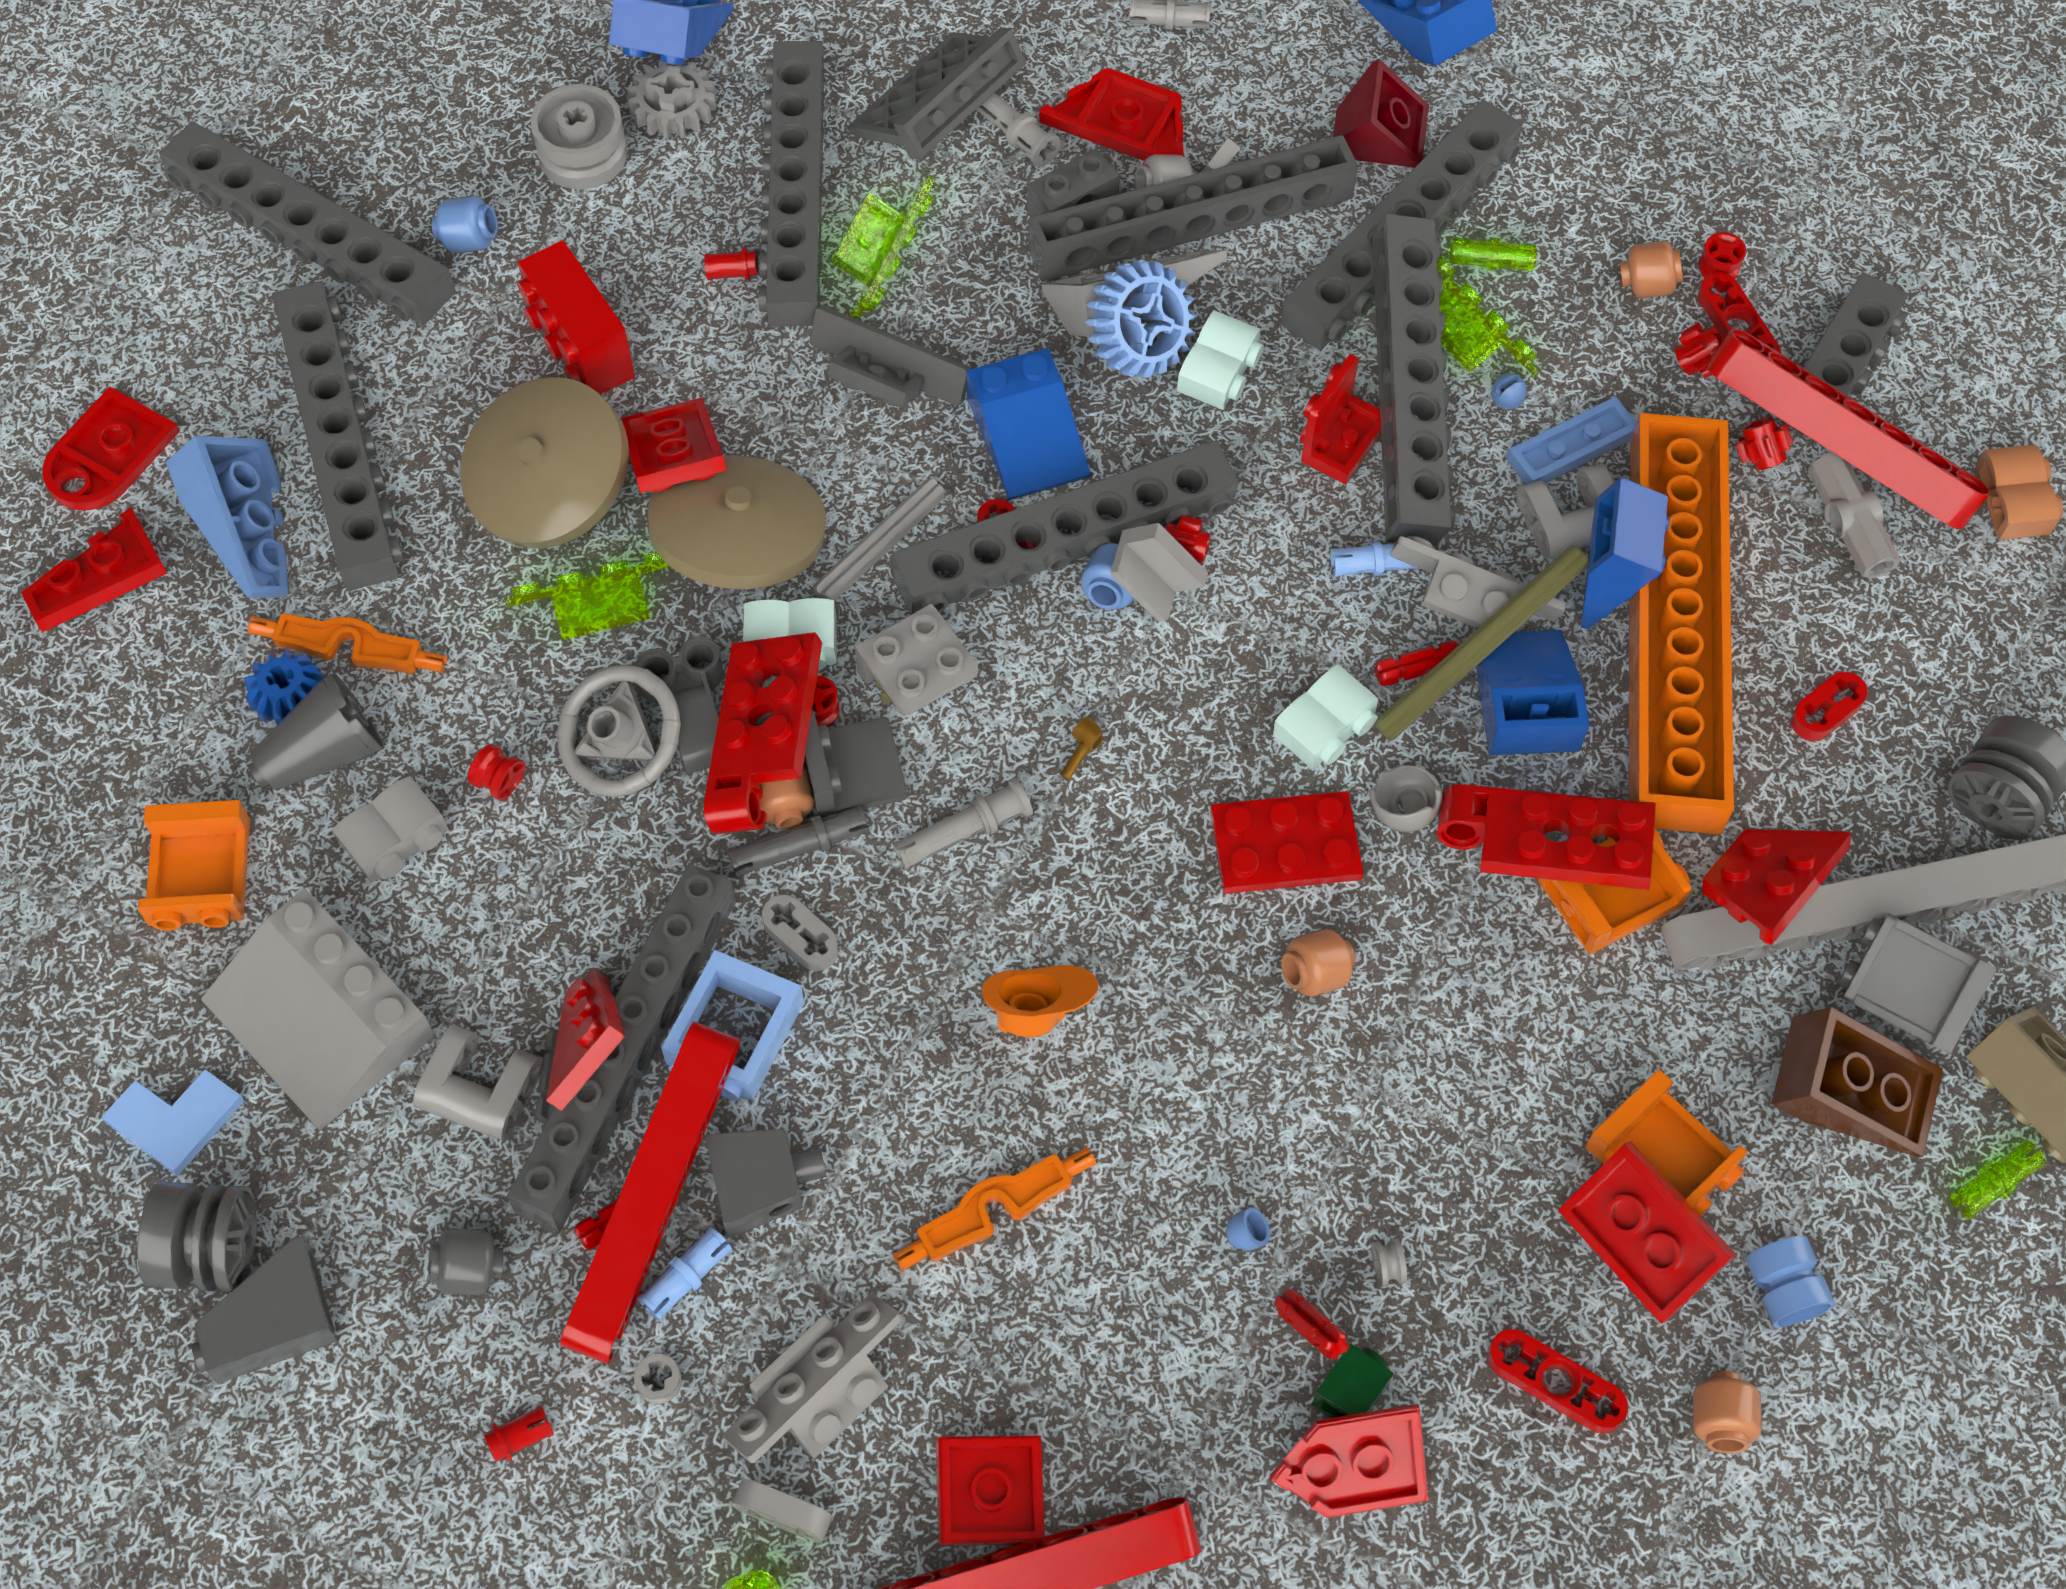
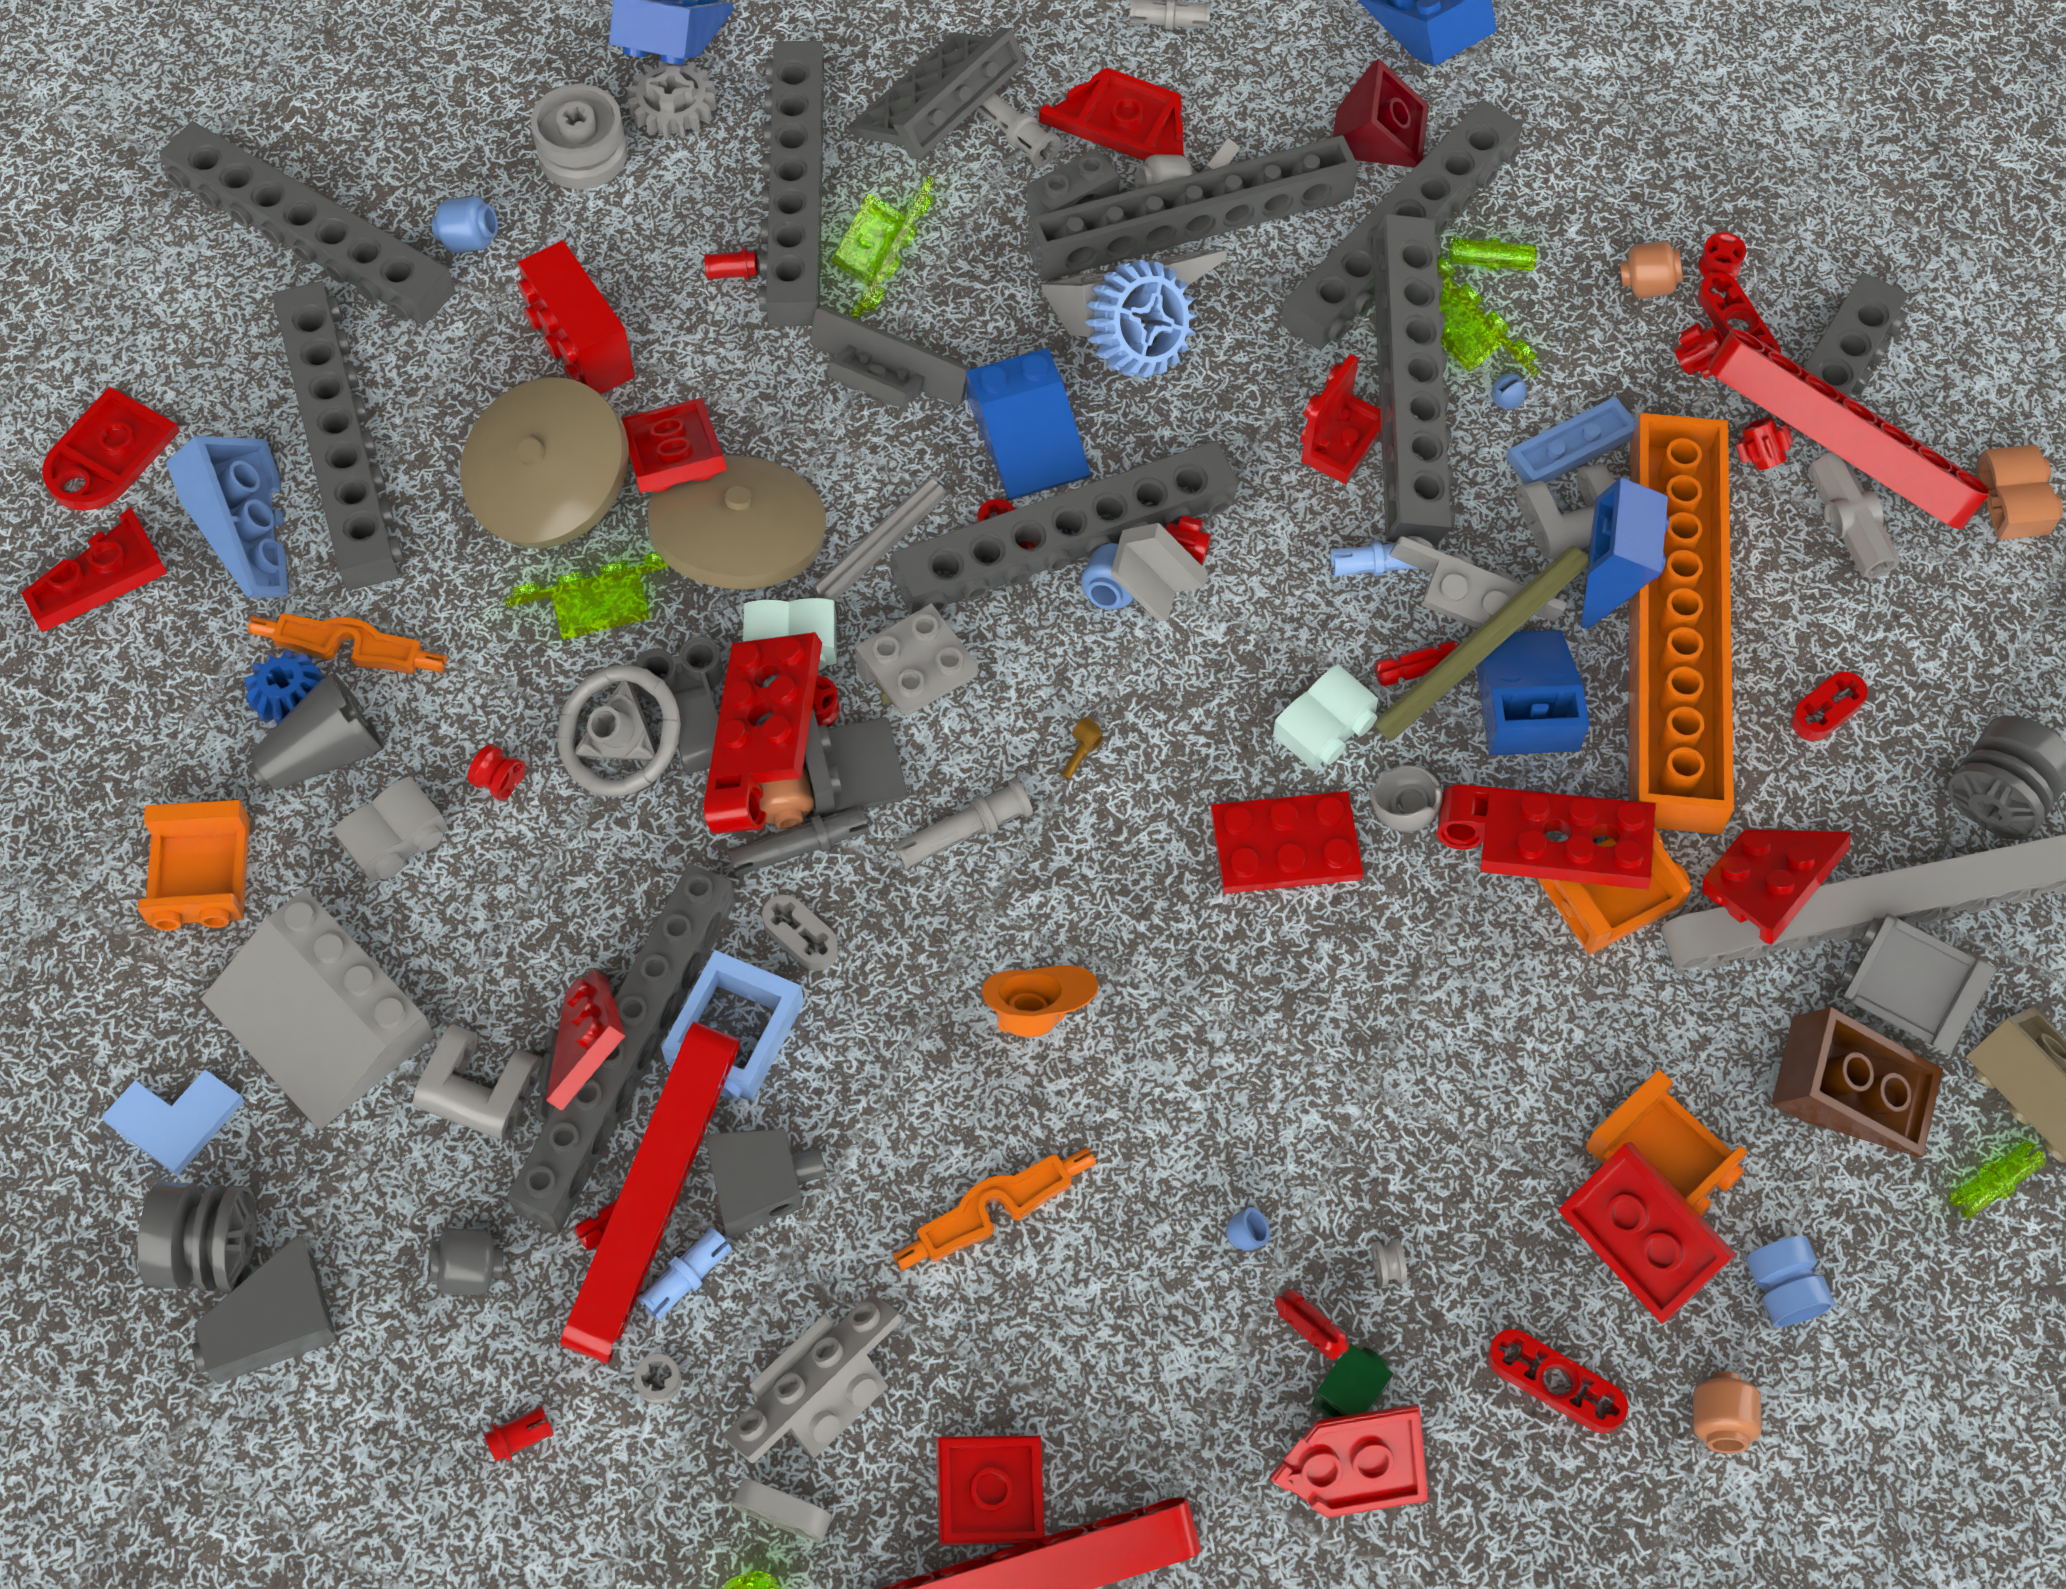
light aqua brick [1177,310,1264,410] -> none
nougat head [1281,929,1356,997] -> none

